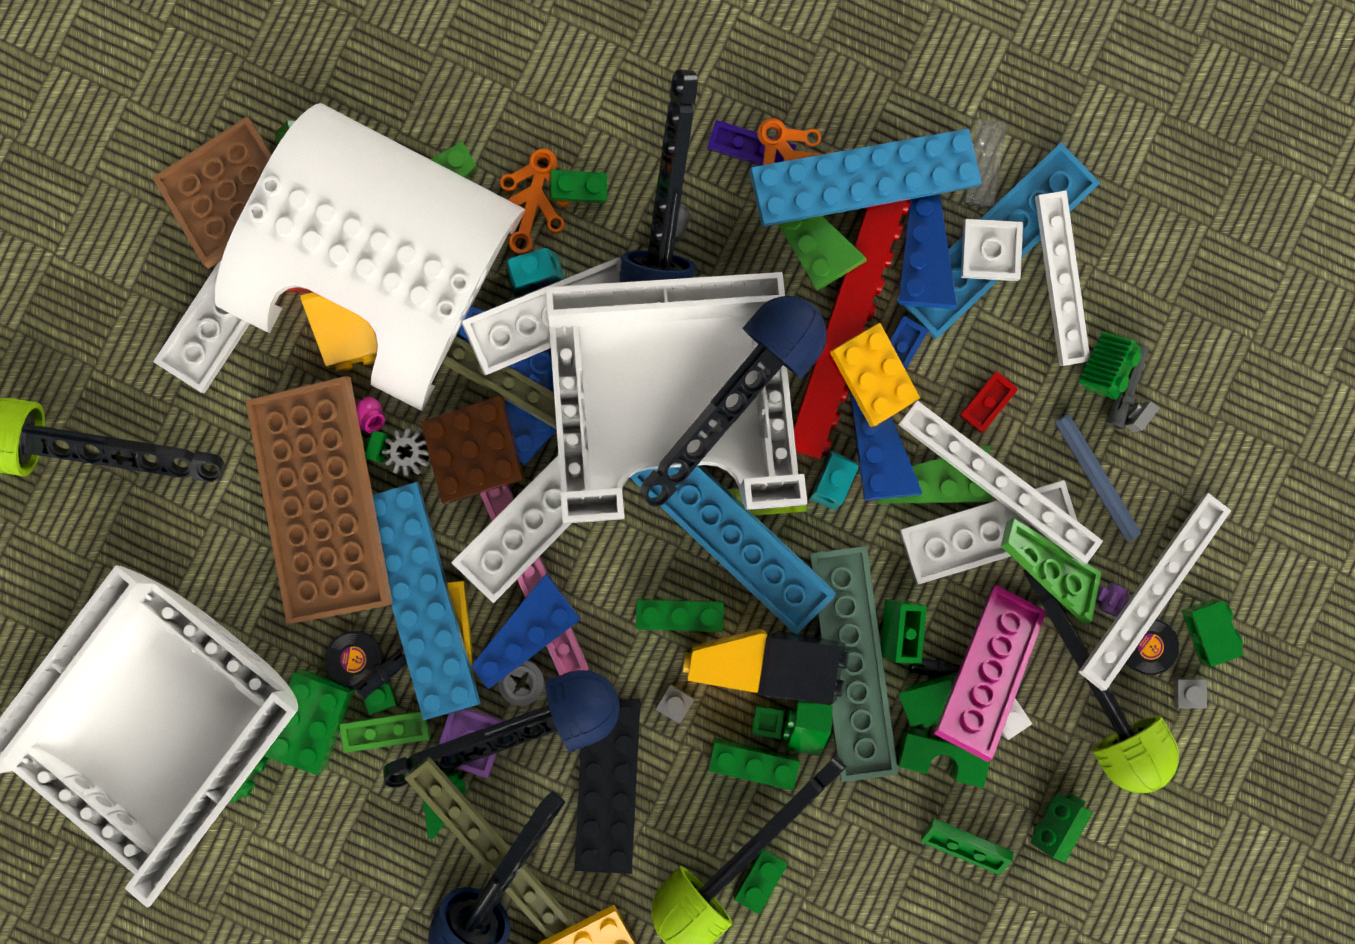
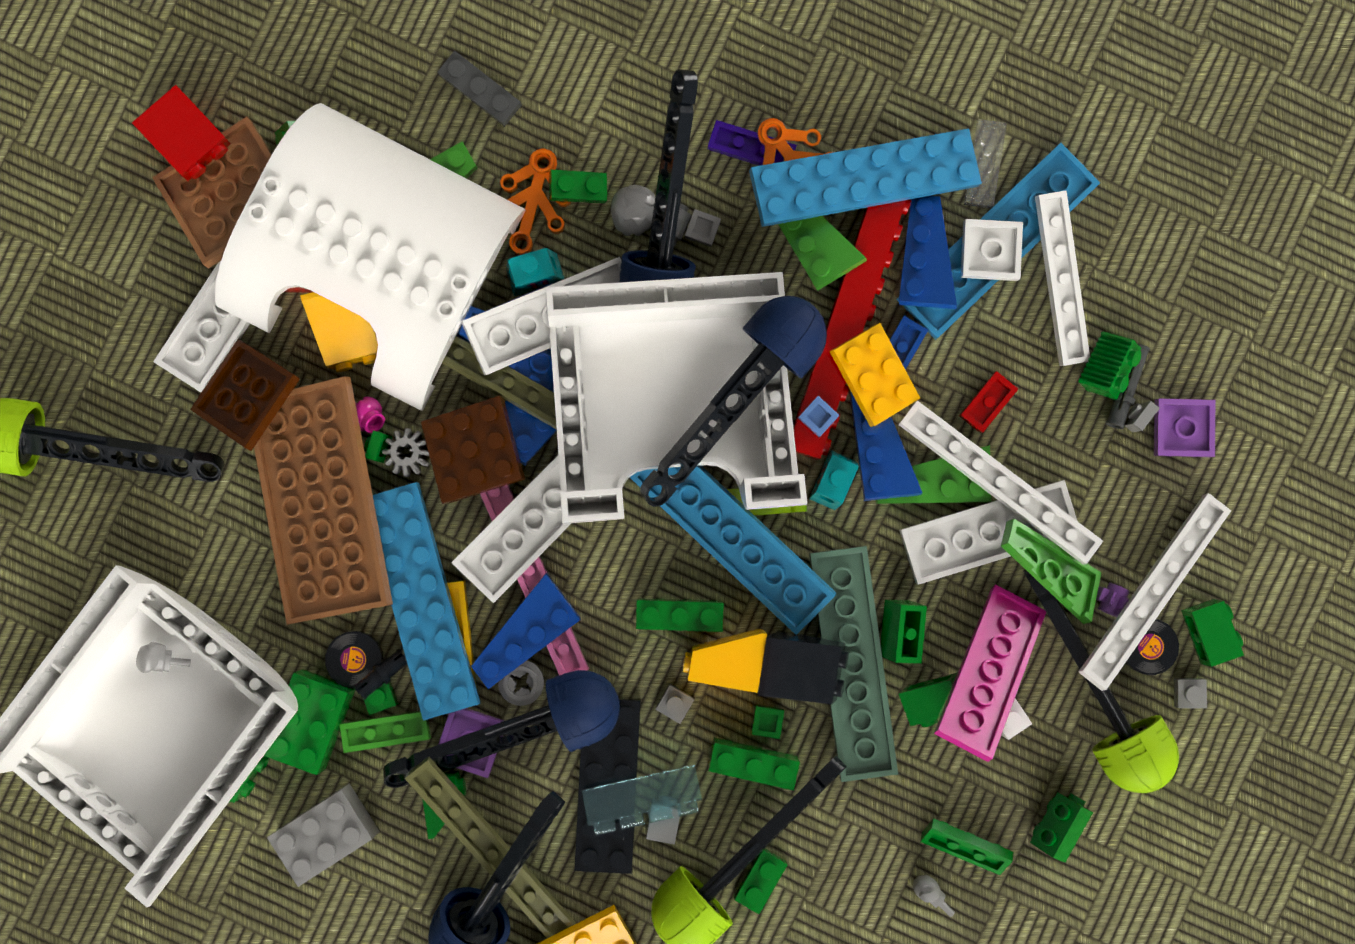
green brick [782,700,833,756] -> none
green arch [896,727,991,788] -> none
black pin [909,657,961,679] -> none
sand blue axle [1055,414,1141,541] -> none
none -> red slope [132,85,231,181]
none -> light grey piece [136,642,191,673]
none -> reddish brown plate [190,339,300,451]
none -> light grey brick [267,783,380,887]
none -> dark grey plate [437,50,522,127]
none -> clear light blue windscreen [582,765,702,835]
none -> light grey hair [611,185,655,236]
none -> light grey brick [646,796,681,845]
none -> light grey plate [685,209,721,247]
none -> medium blue plate [798,396,839,437]
none -> light grey piece [912,875,955,917]
none -> medium lavender plate [1154,399,1216,457]

